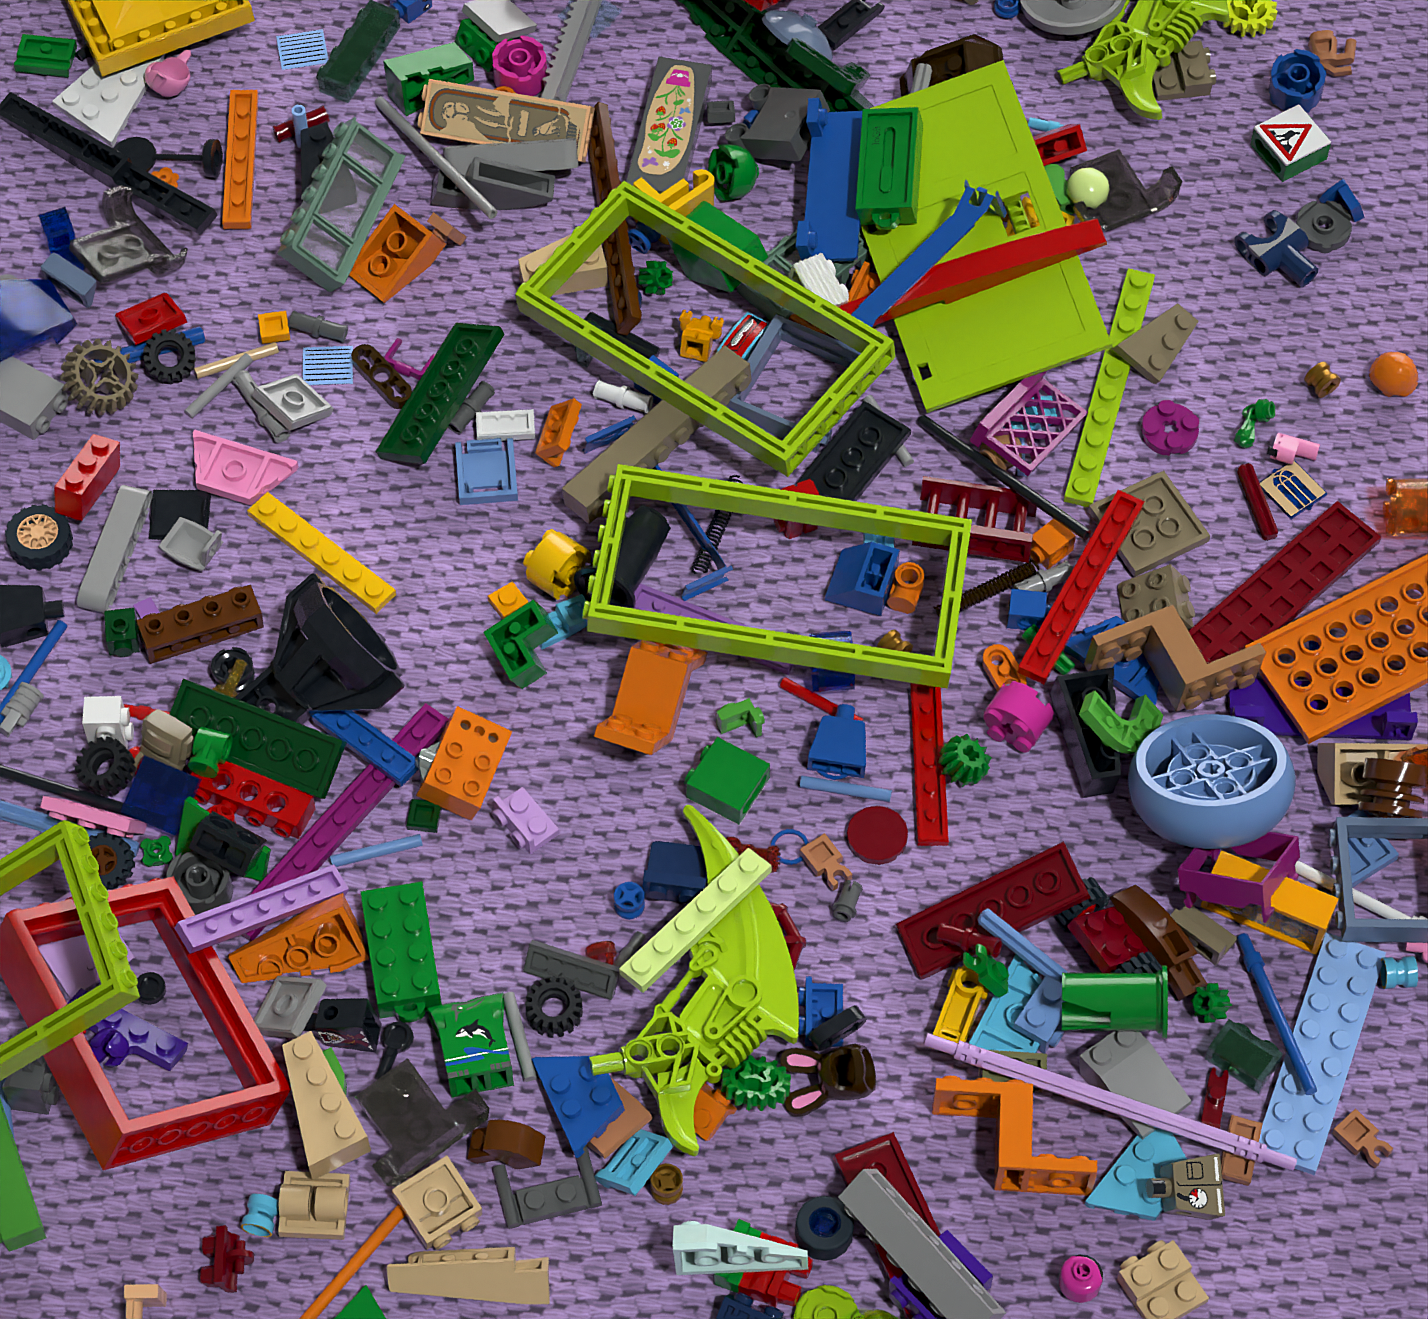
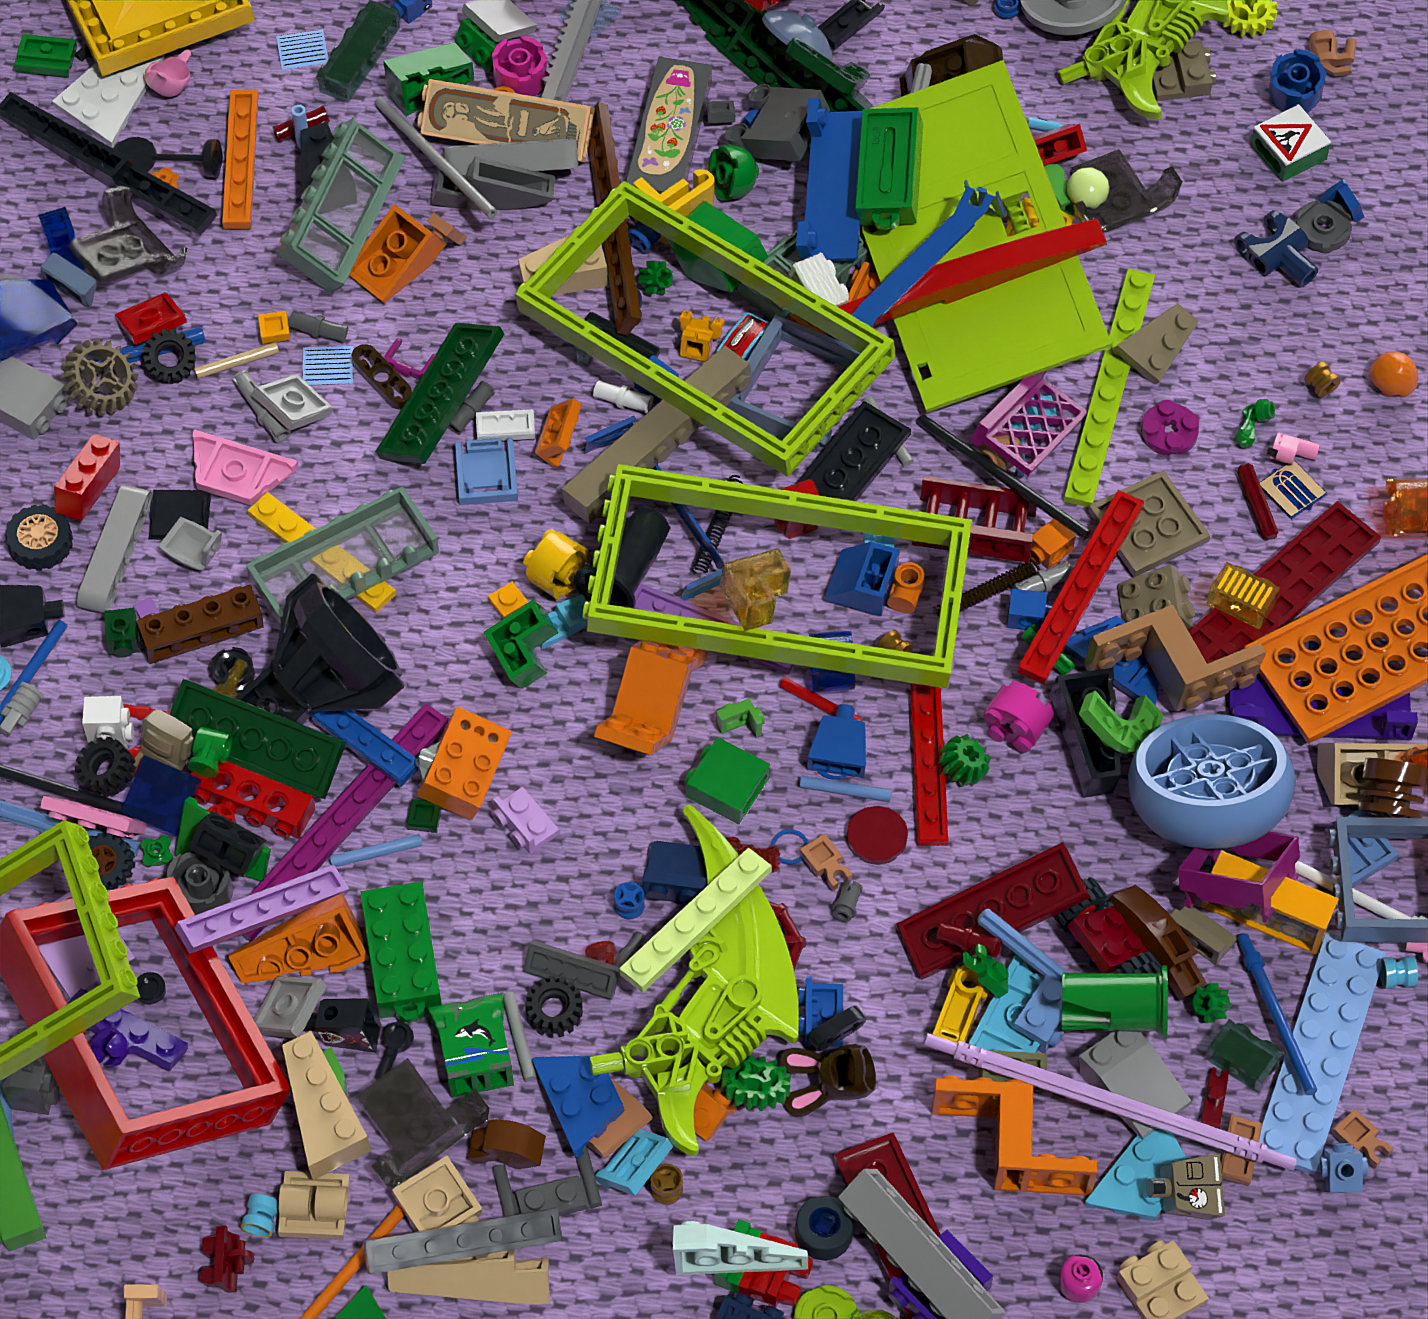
light grey bar [184,353,253,419] -> none
orange plate [982,644,1027,692] -> none
none -> window [246,486,439,627]
none -> plate [363,1208,563,1274]
none -> clear yellow brick [720,548,791,631]
none -> clear yellow brick [1207,562,1280,629]
none -> medium blue brick [1319,1143,1368,1193]

